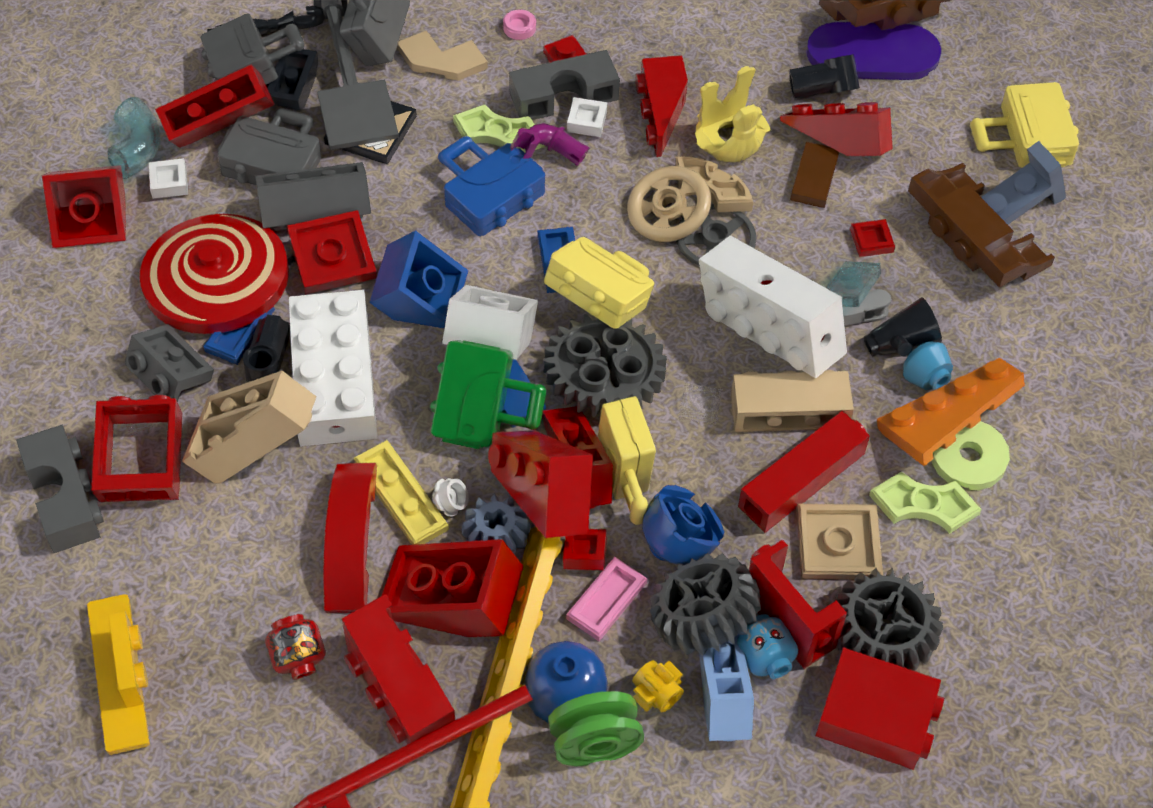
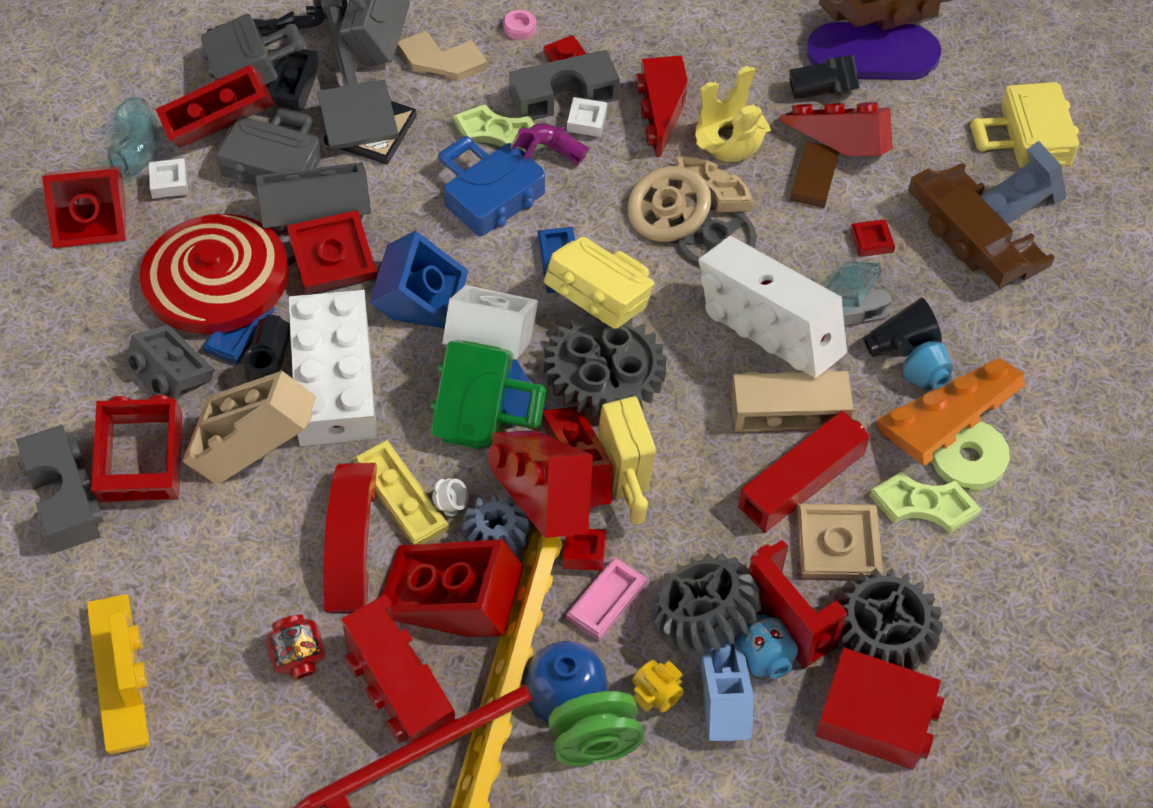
blue cylinder [642,485,724,566] -> none

